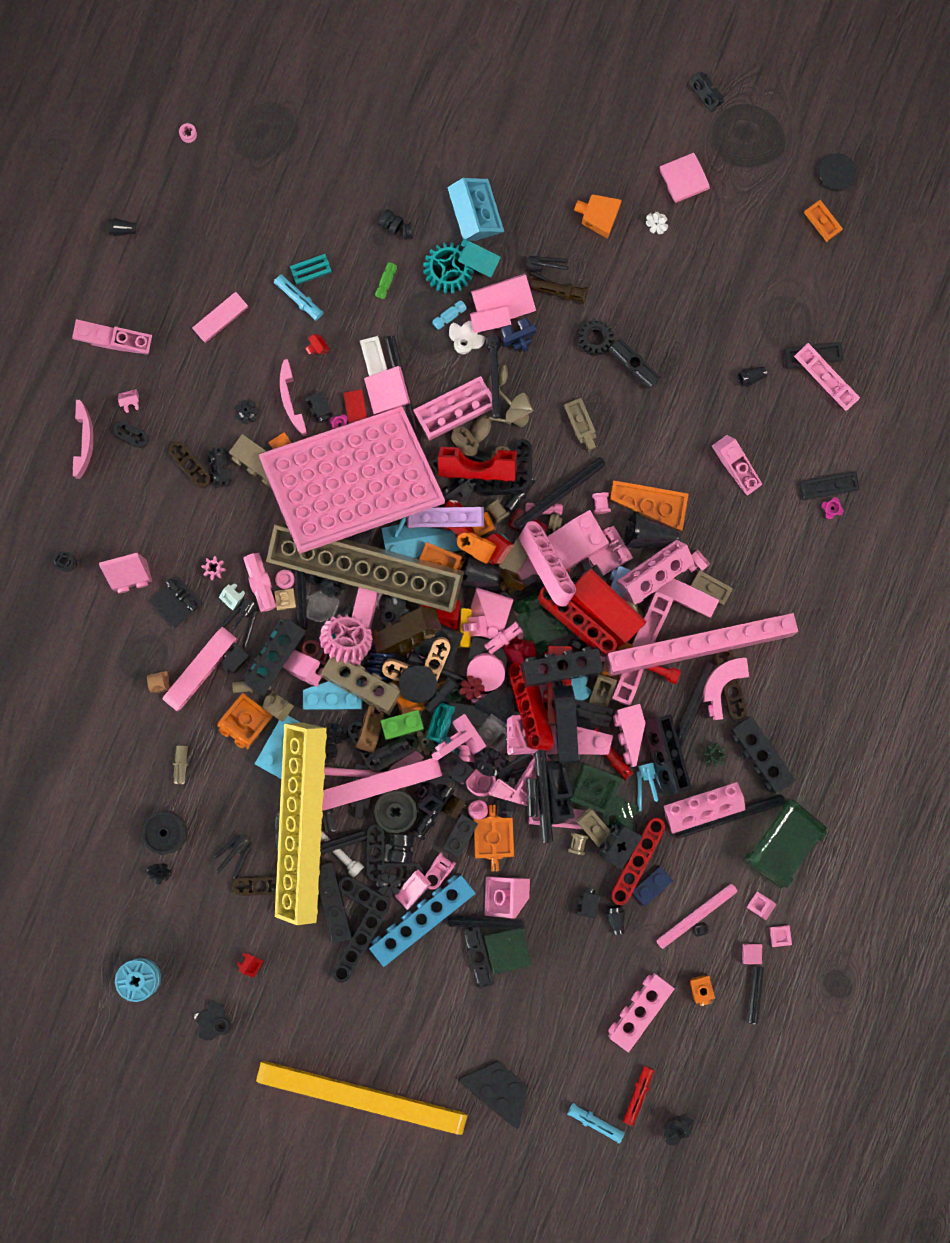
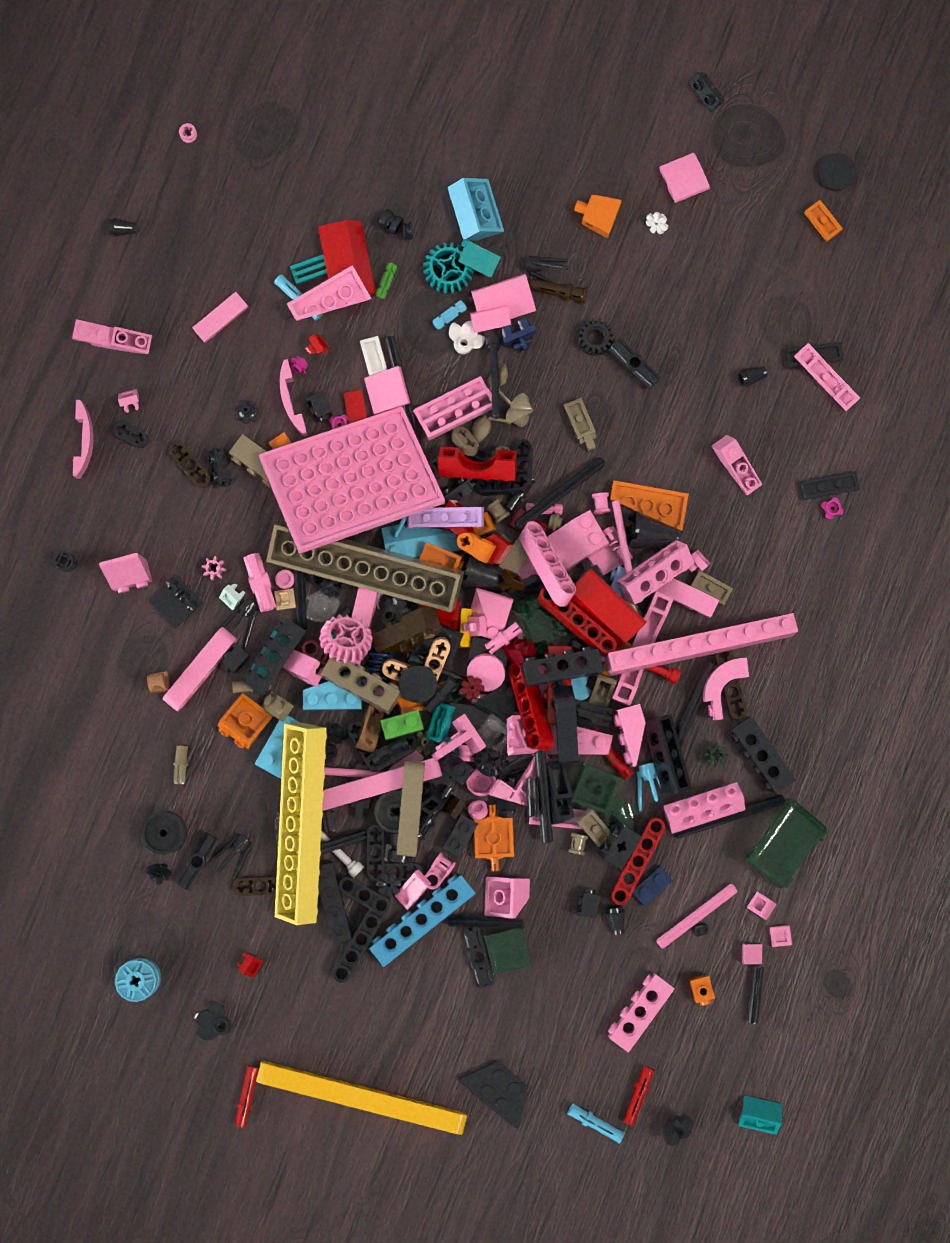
none -> black piece [175,832,220,891]
none -> red pin [234,1066,259,1128]
none -> bright pink wing [287,265,372,321]
none -> dark pink plate [289,356,308,375]
none -> red slope [318,220,376,295]
none -> dark tan beam [397,761,425,857]
none -> bright pink bar [612,501,632,574]
none -> teal panel [738,1096,782,1135]

